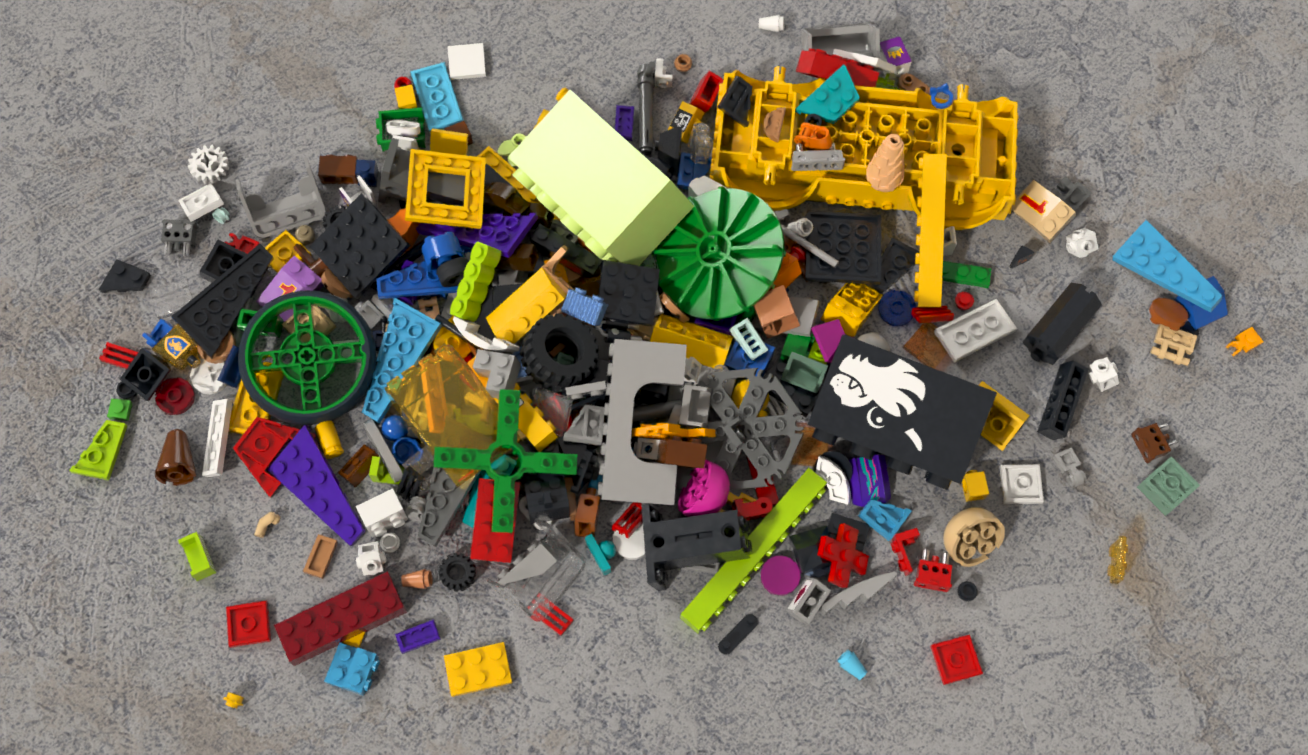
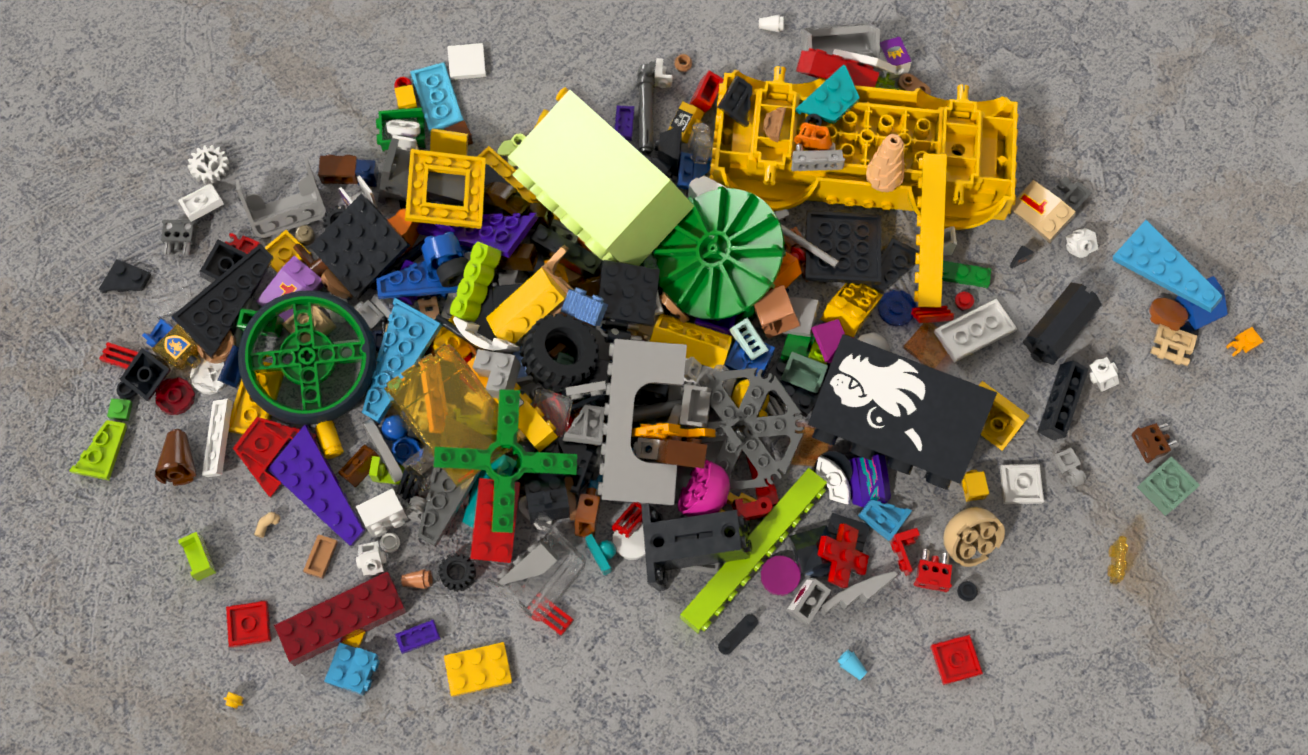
light aqua plate [212,207,230,224] -> none
white cone [787,218,813,237] -> none
blue piece [930,83,954,109] -> none

